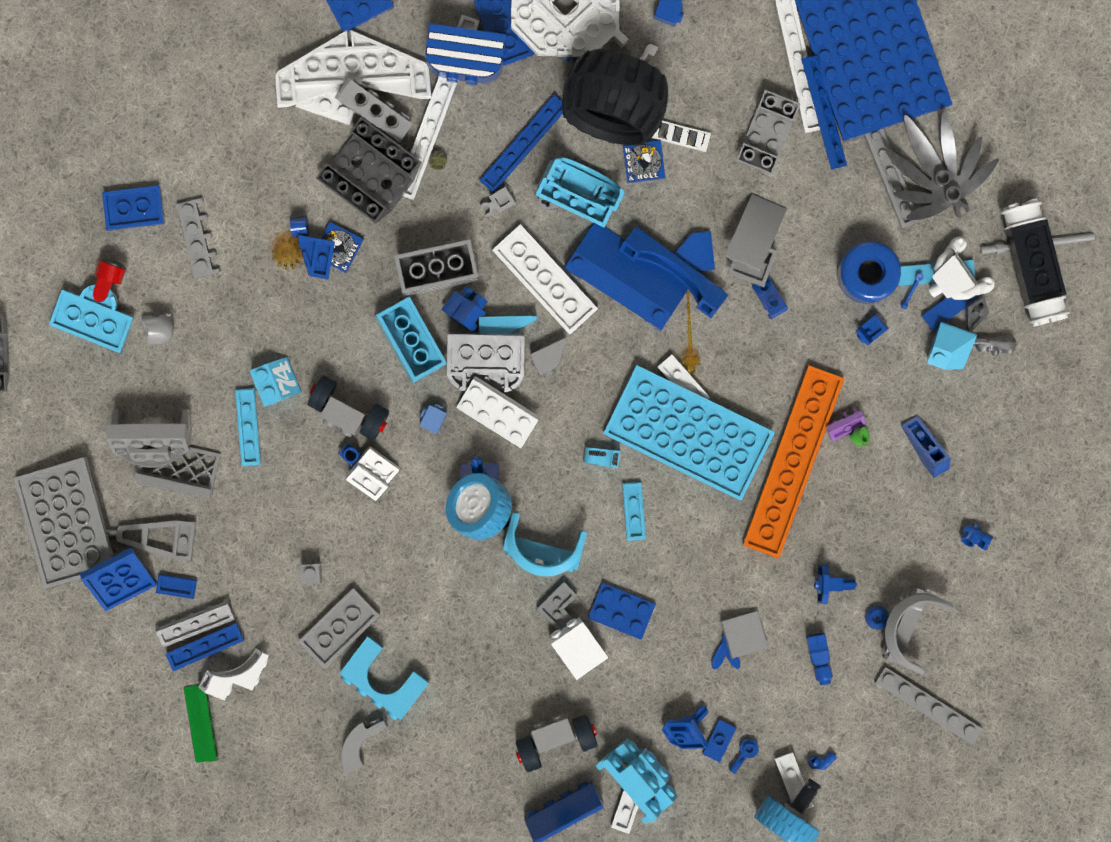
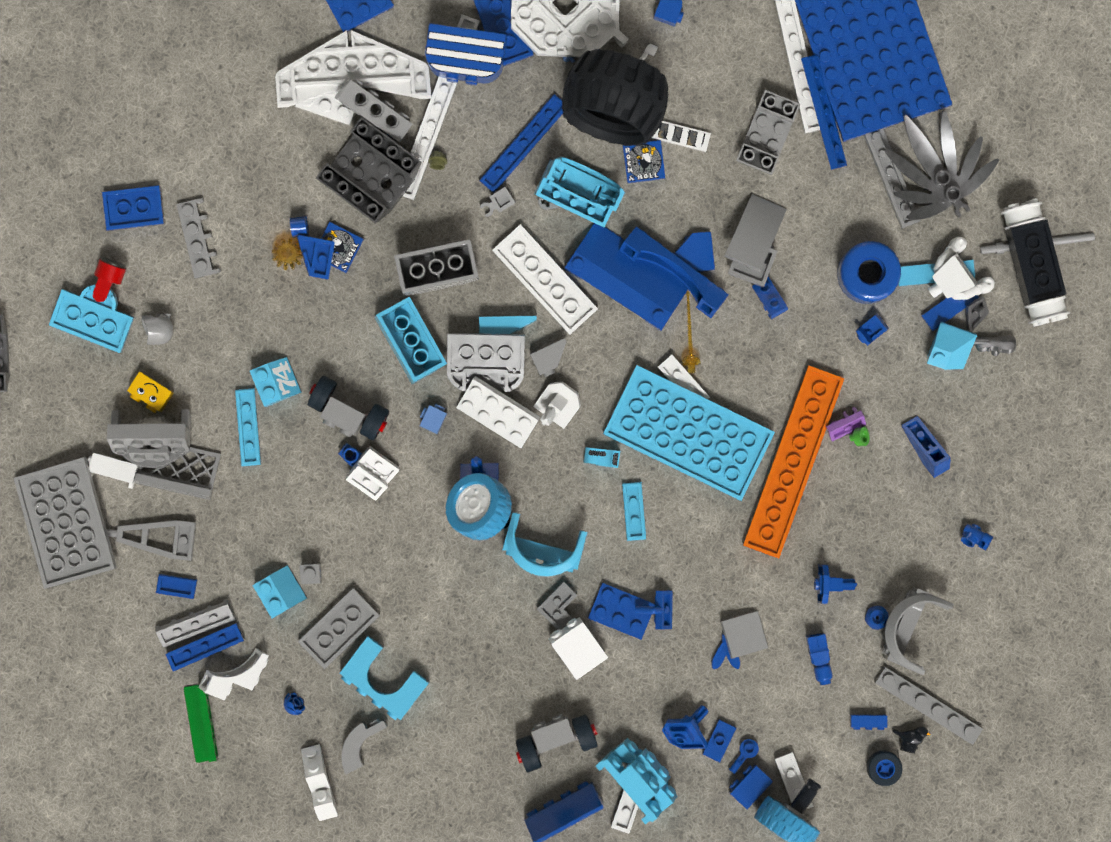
blue plate [80,547,157,611] -> none
blue hips [441,286,488,332] -> none
blue arm [808,751,837,770] -> none
blue hinge [901,273,924,309] -> none
none -> white brick [87,453,138,489]
none -> yellow brick [127,371,174,413]
none -> medium azure slope [252,565,307,618]
none -> blue plate [283,693,305,715]
none -> white arch [301,744,338,821]
none -> white piece [533,382,581,429]
none -> blue plate [635,590,673,630]
none -> blue brick [729,764,773,809]
none -> blue piece [850,715,887,730]
none -> black wheel [867,750,902,786]
none -> black animal [893,726,930,754]

